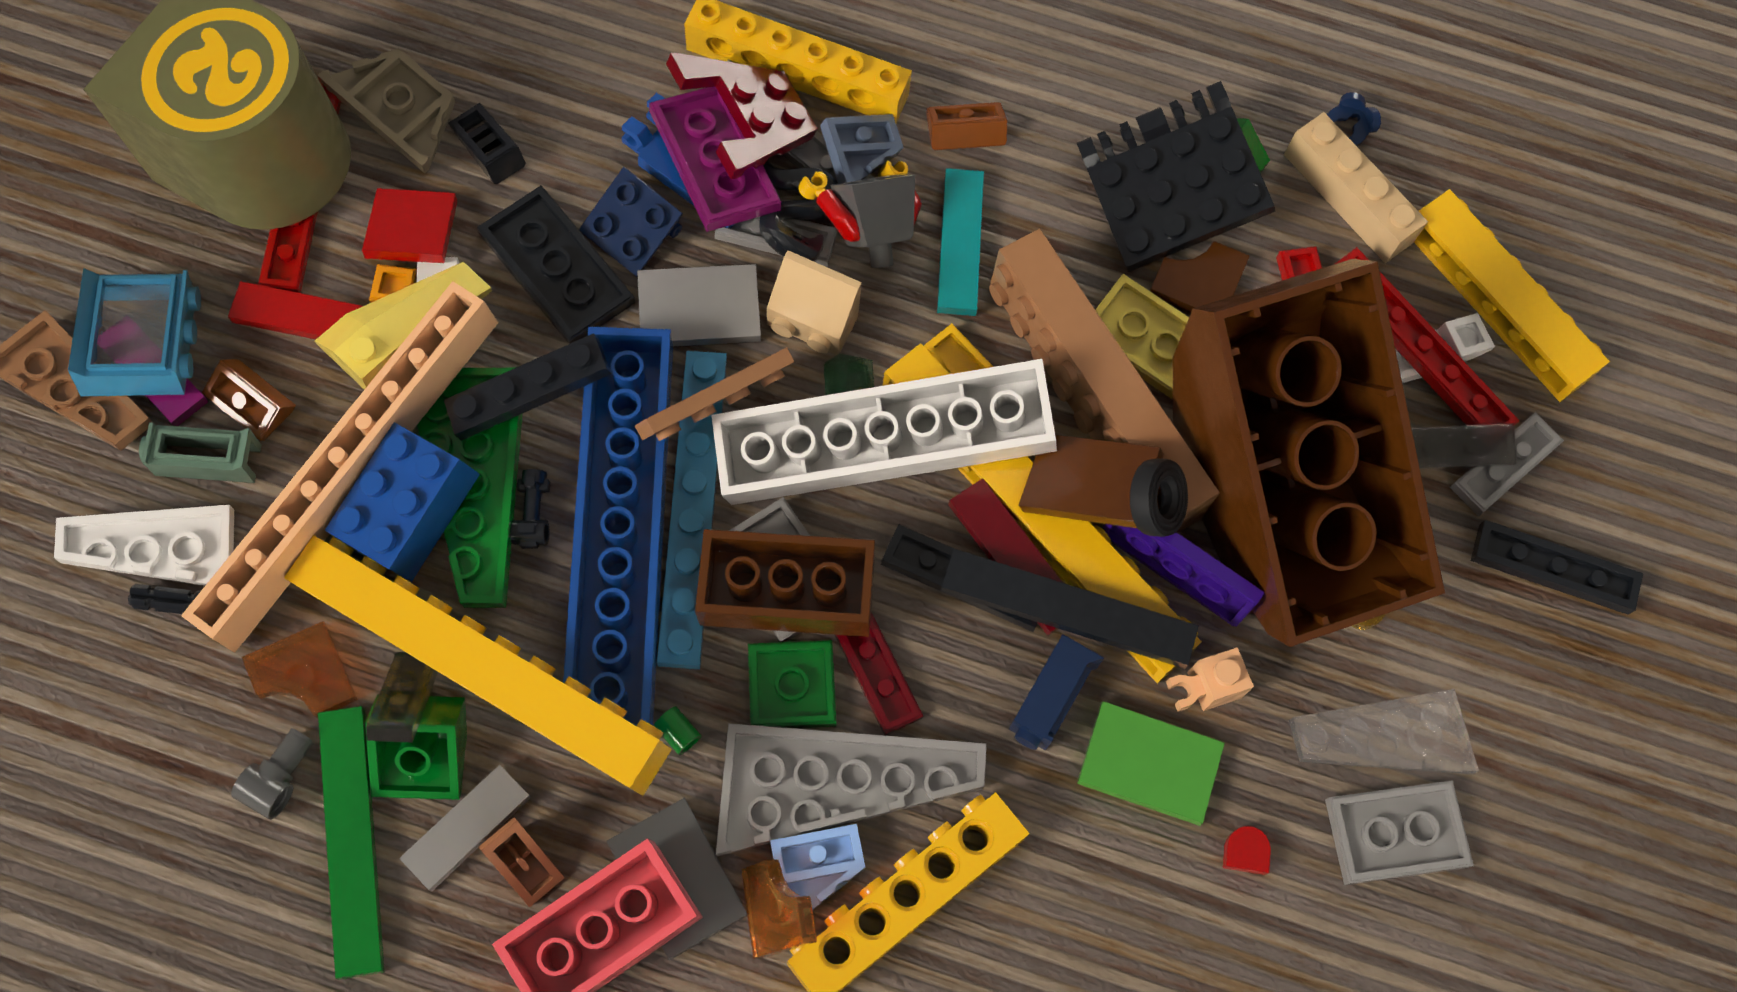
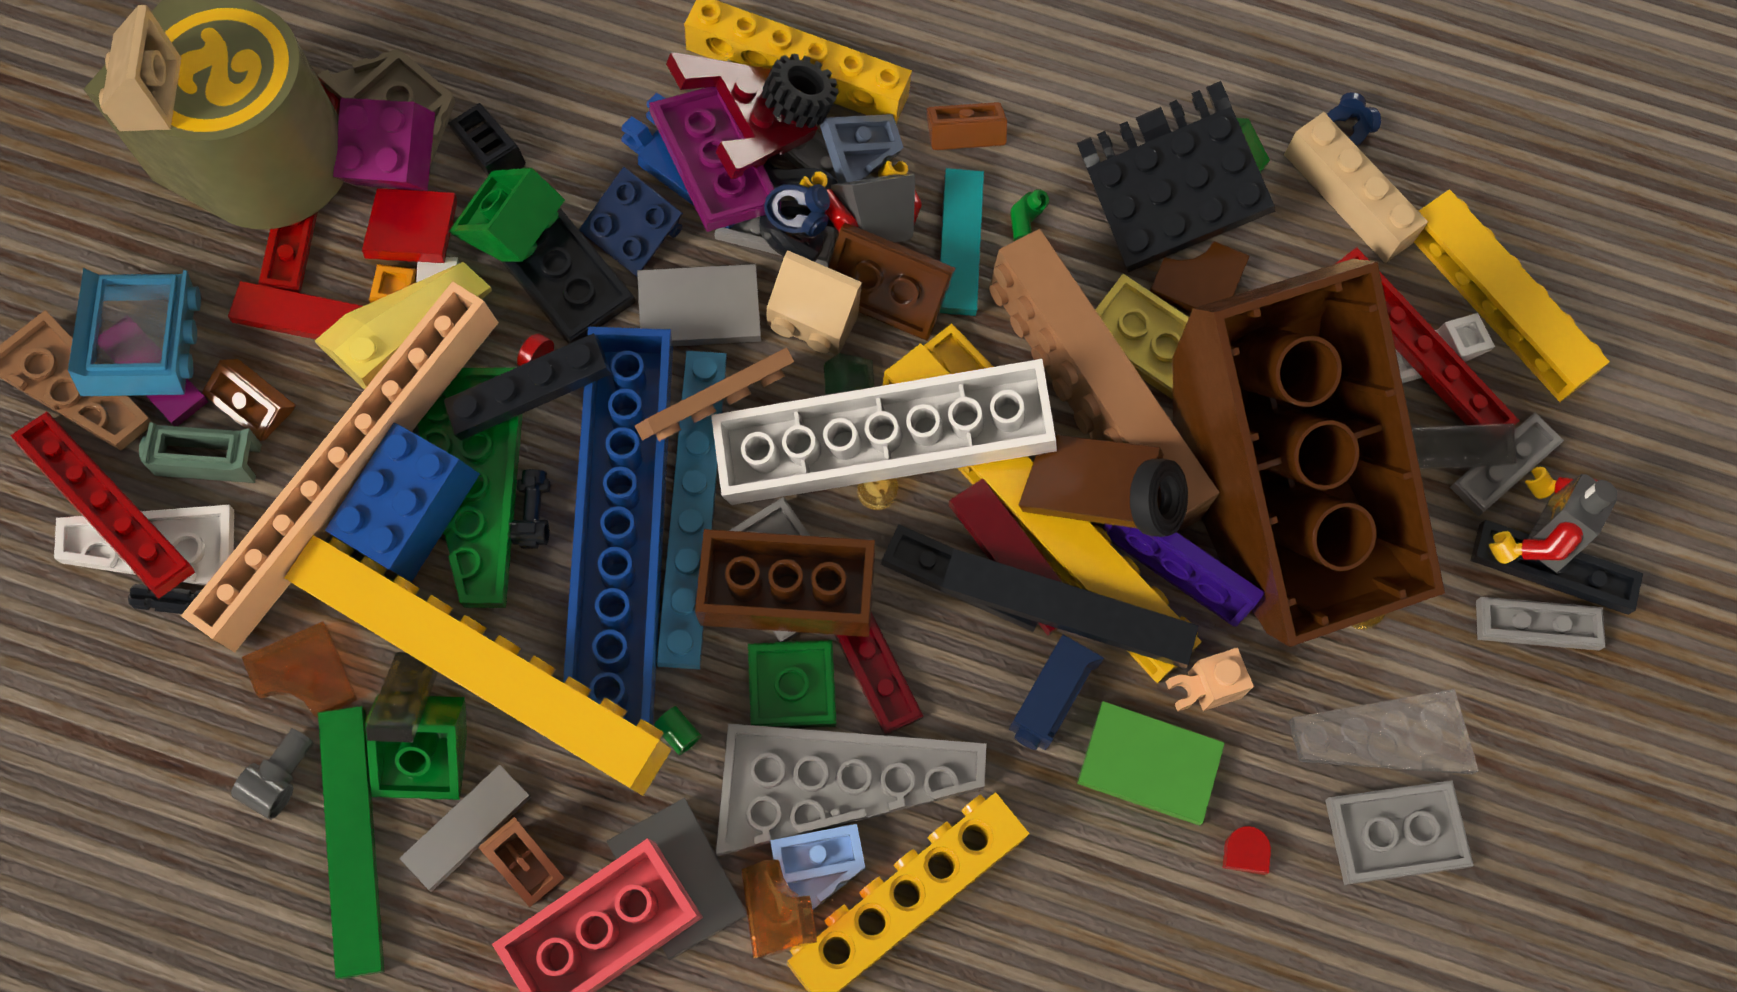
red tile [1276,246,1322,281] -> none
none -> red tile [10,411,195,599]
none -> tan slope [99,5,181,131]
none -> magenta brick [333,98,435,191]
none -> green slope [449,168,565,262]
none -> red tile [517,333,555,367]
none -> black tyre [762,54,838,128]
none -> dark blue piece [764,183,830,237]
none -> reddish brown tile [828,223,956,341]
none -> clear yellow tile [857,478,898,510]
none -> green arm [1010,189,1049,241]
none -> light grey tile [1476,597,1605,651]
none -> torso [1489,467,1618,573]

